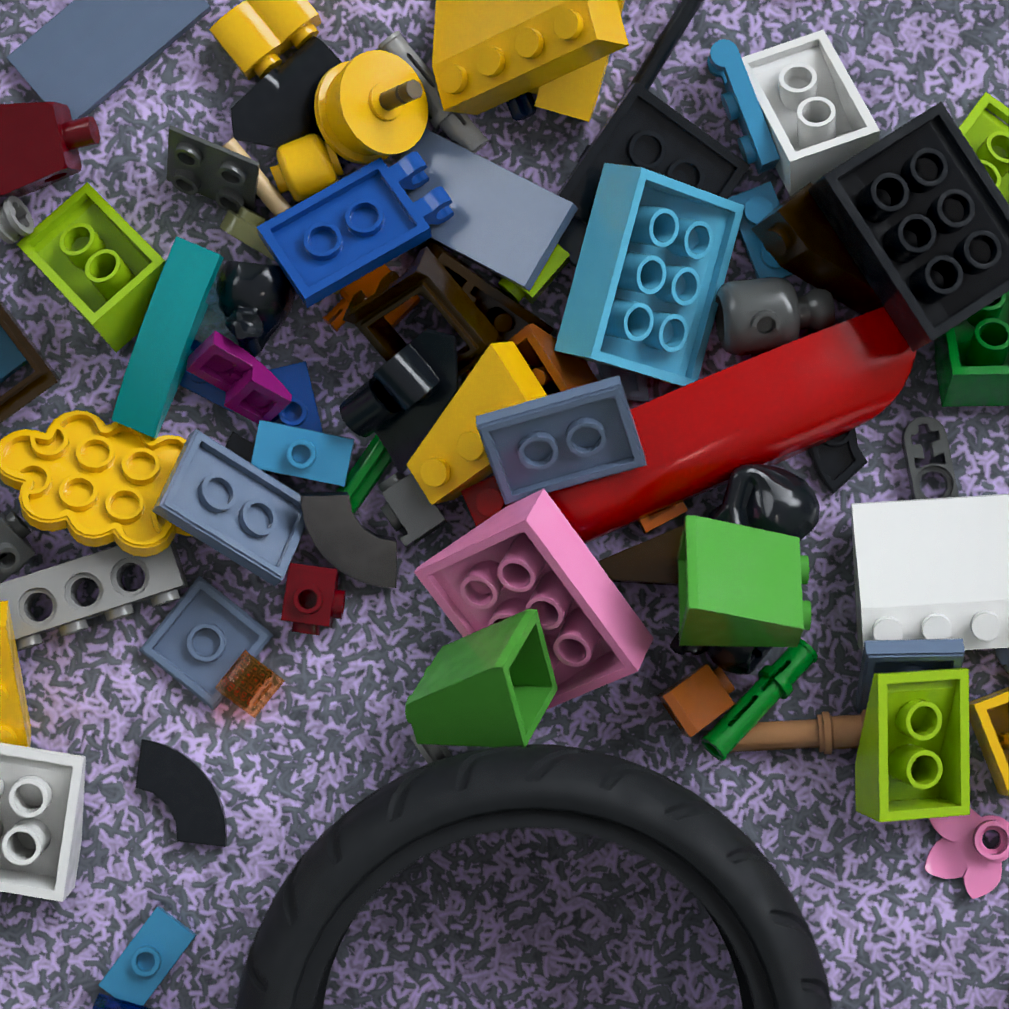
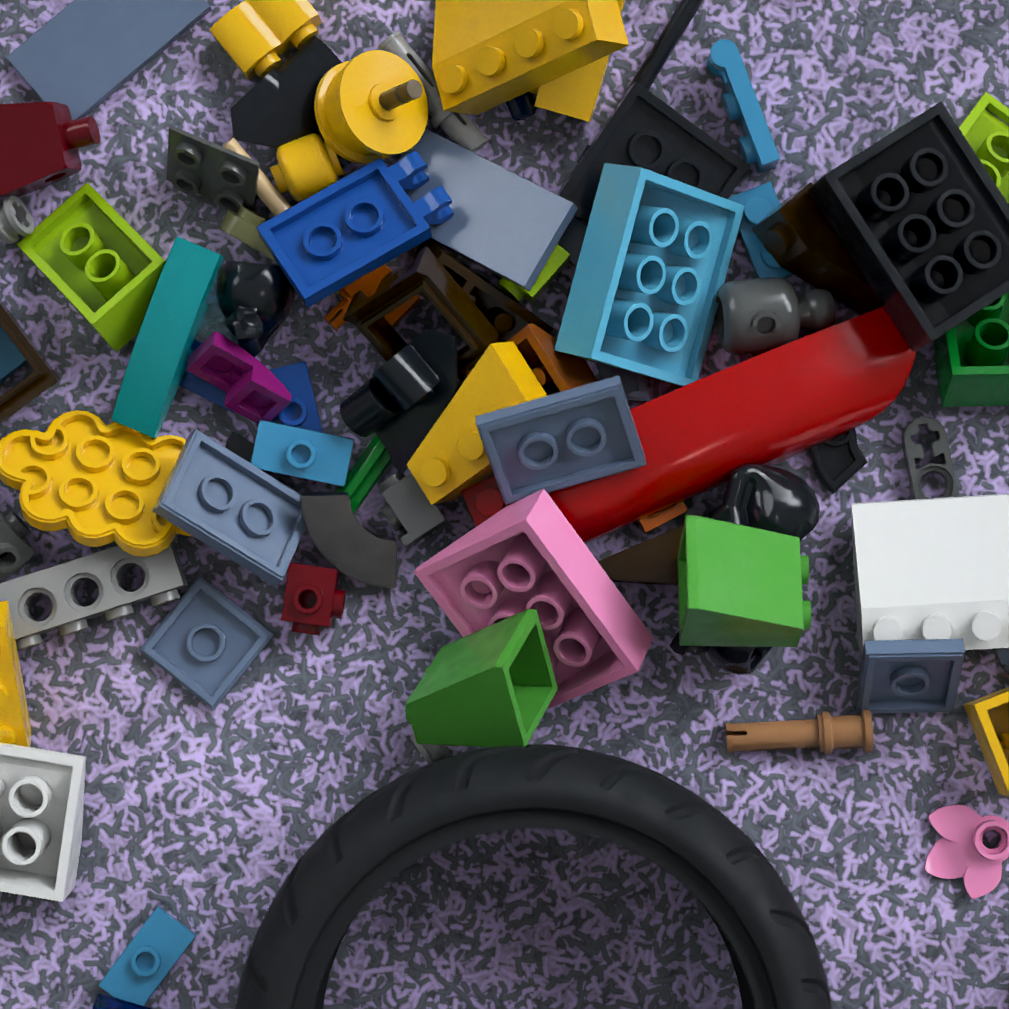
black tile [136,739,227,847] -> none
clear orange tile [215,650,285,718] -> none
dark orange slope [657,663,735,738] -> none
green pin [701,639,818,761] -> none
white slope [742,29,880,196] -> none
lime slope [855,668,970,822] -> none

